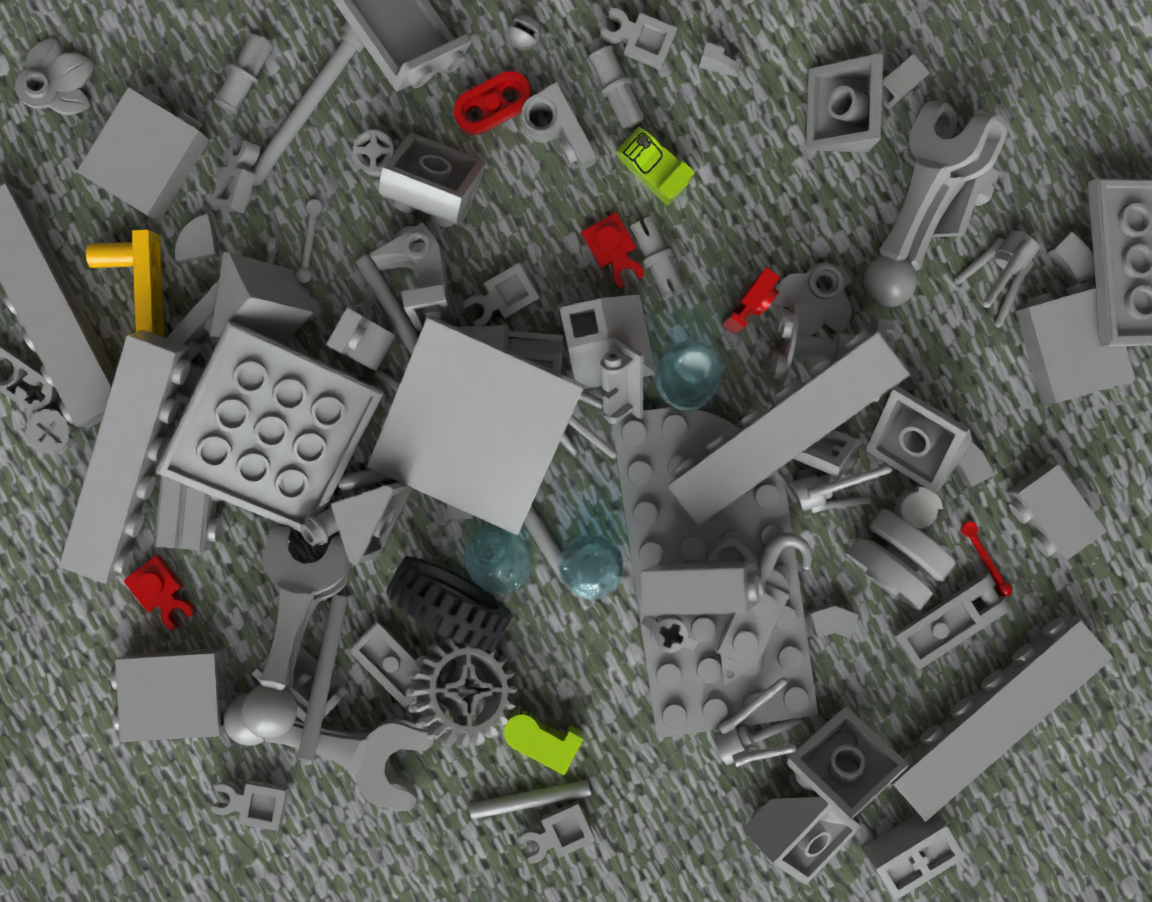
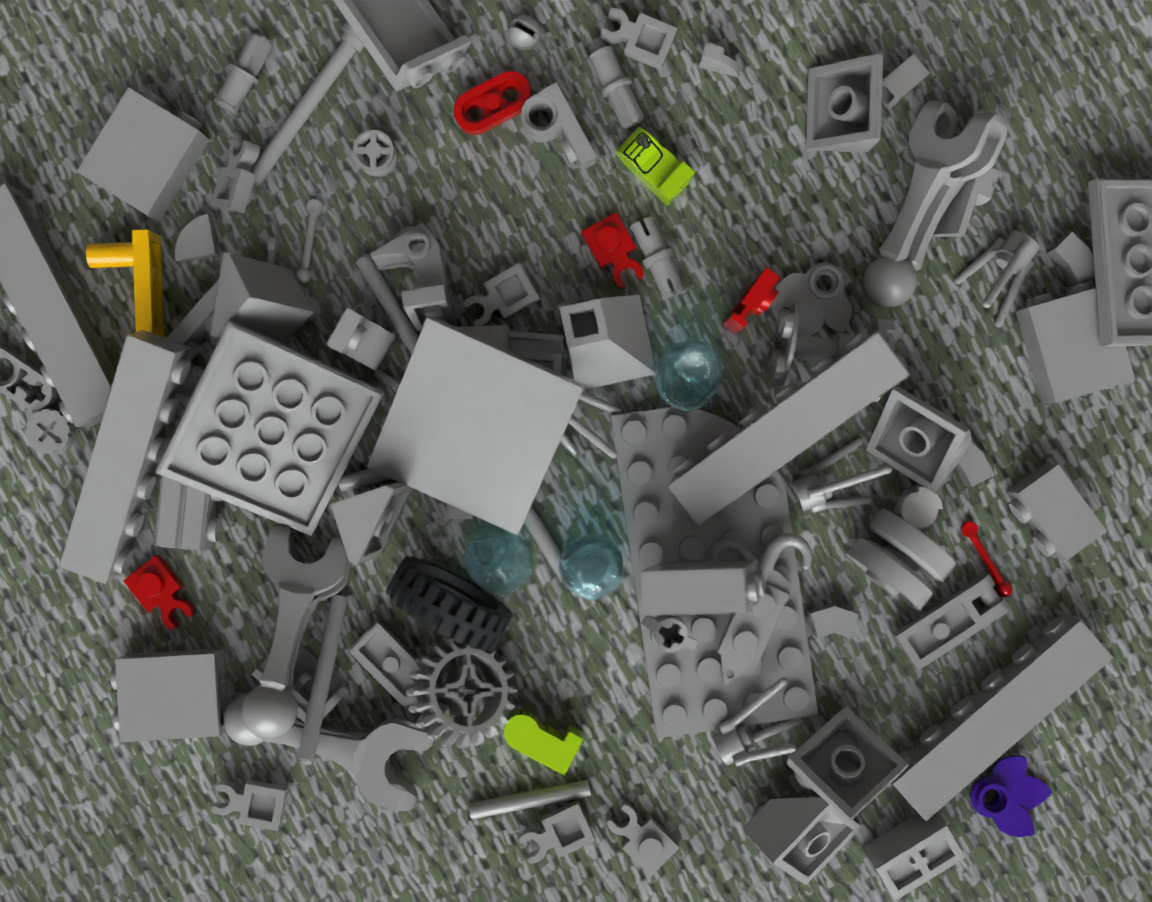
light grey plate [15,38,95,115] -> none
light grey pin [300,508,339,546] -> none
light grey brick [379,132,486,227] -> none
light grey hinge [600,337,643,424] -> none
light grey bracket [794,430,861,492] -> none
none -> light grey plate [606,801,679,877]
none -> dark purple plate [970,756,1052,837]

